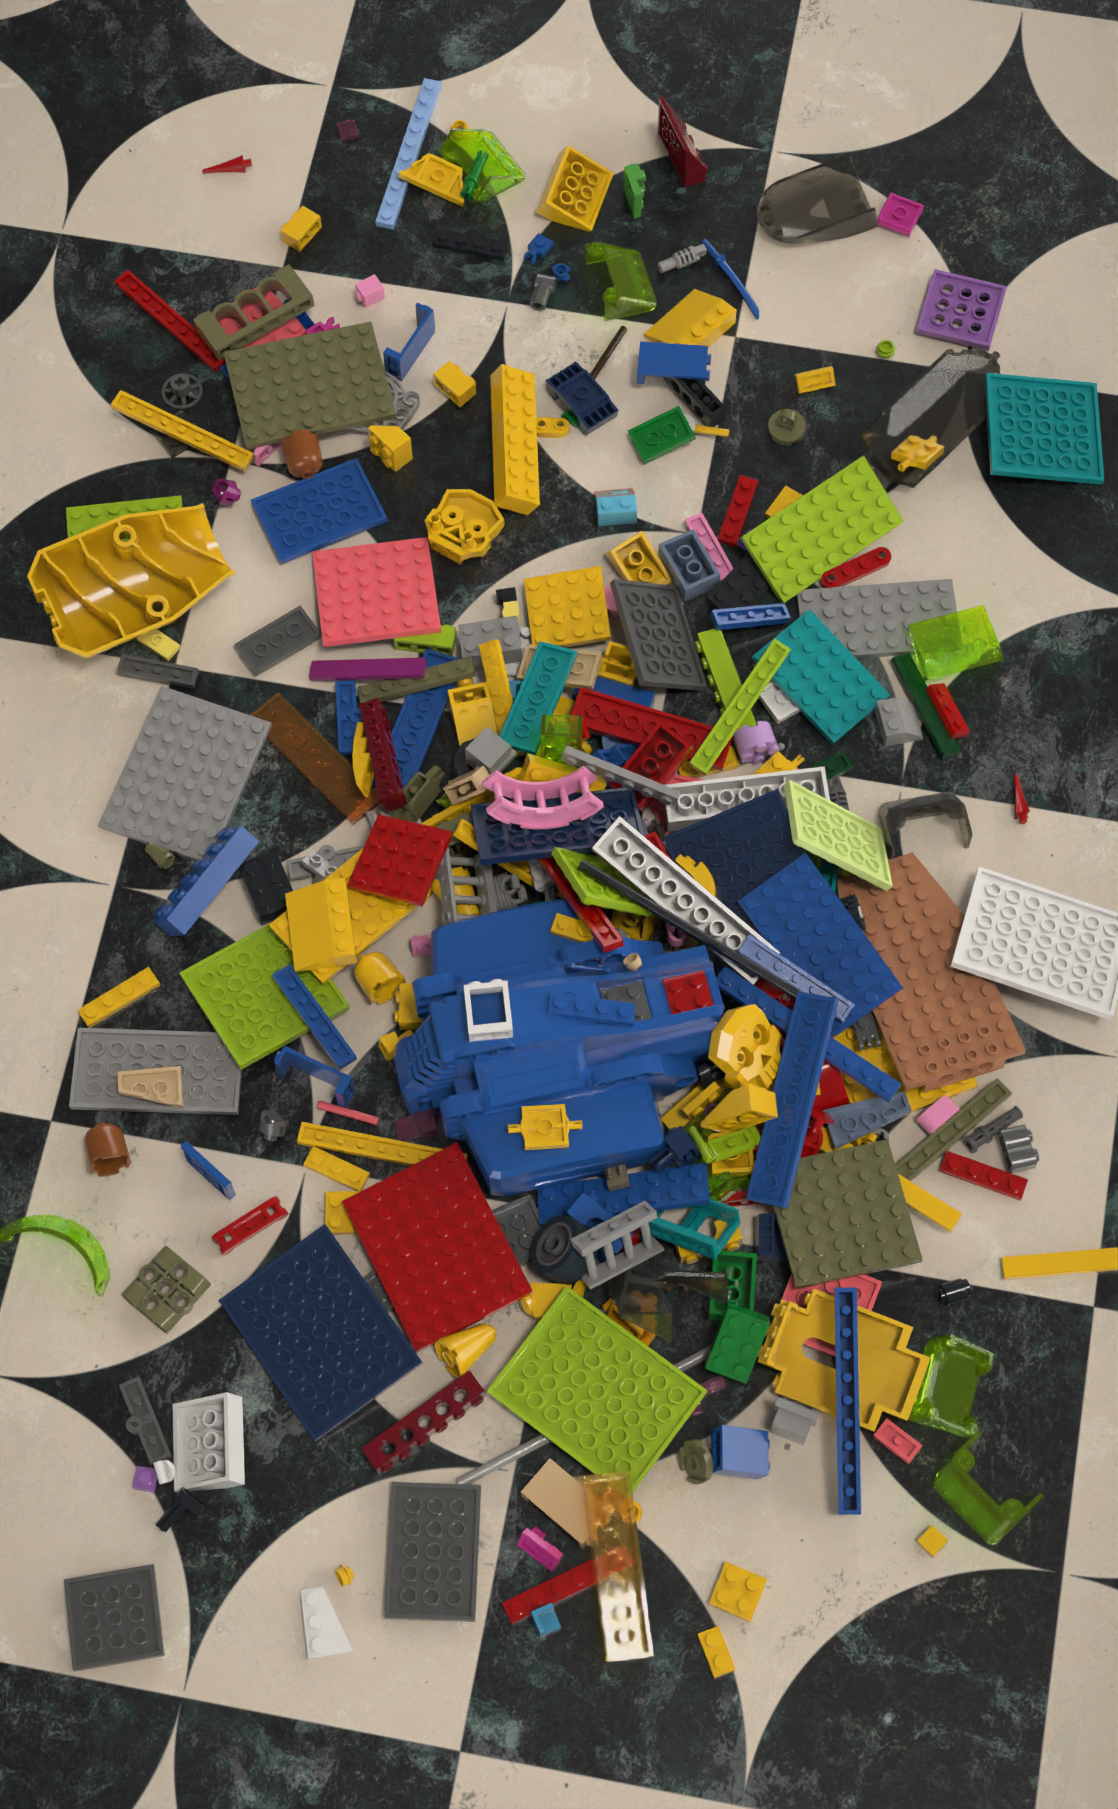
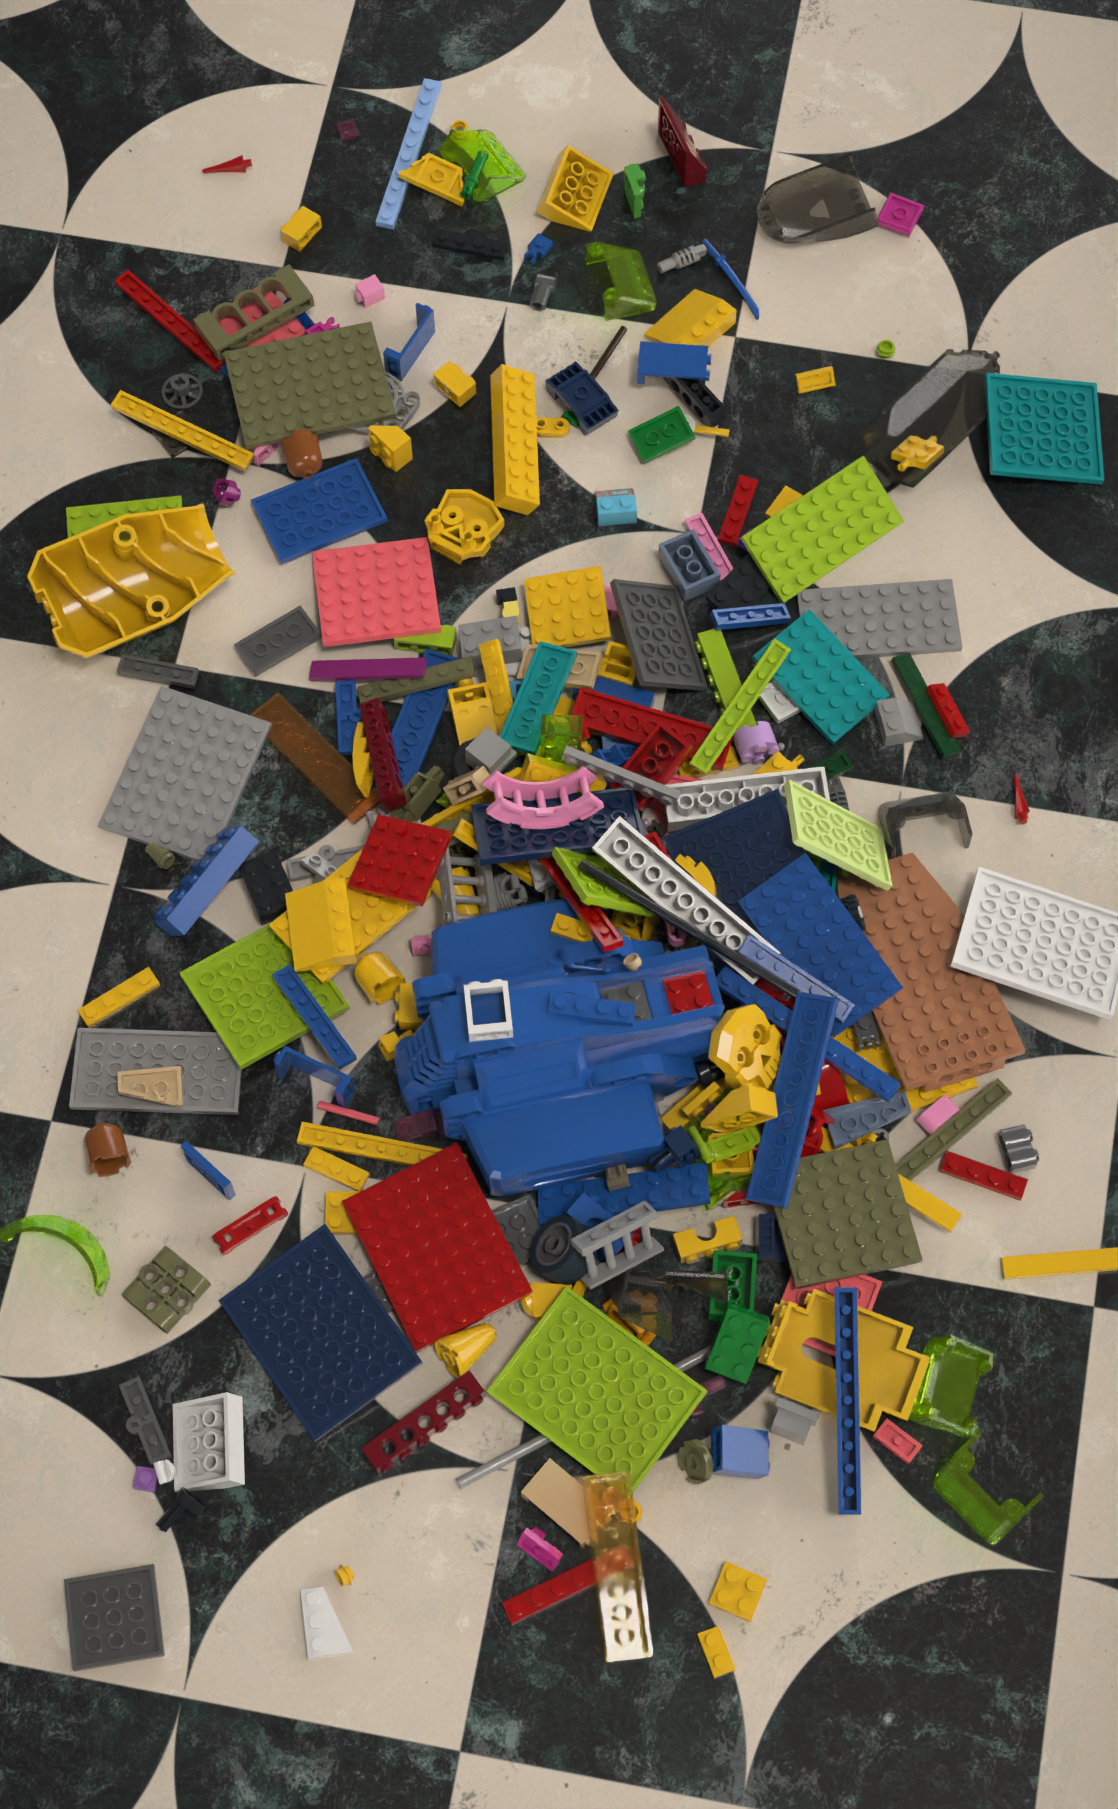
light yellow plate [137,629,180,662] -> none
dark grey piece [258,1109,289,1141] -> none
dark grey plate [384,1482,481,1622] -> none
yellow plate [508,1104,582,1150] -> none
dark azure panel [531,1603,561,1638] -> none
blue plate [552,263,570,281] -> none
yellow slope [605,531,673,585] -> none
teal window [640,1198,740,1260] -> none
olive tile [768,409,806,446] -> none
red plate [820,547,892,588] -> none
clear neon green slope [908,605,1004,681] -> none
medium lavender piece [916,269,1007,351] -> none
yellow tile [916,1525,949,1558] -> none
black brick [938,1278,972,1305] -> none
dark grey pin [963,1106,1023,1153] -> none

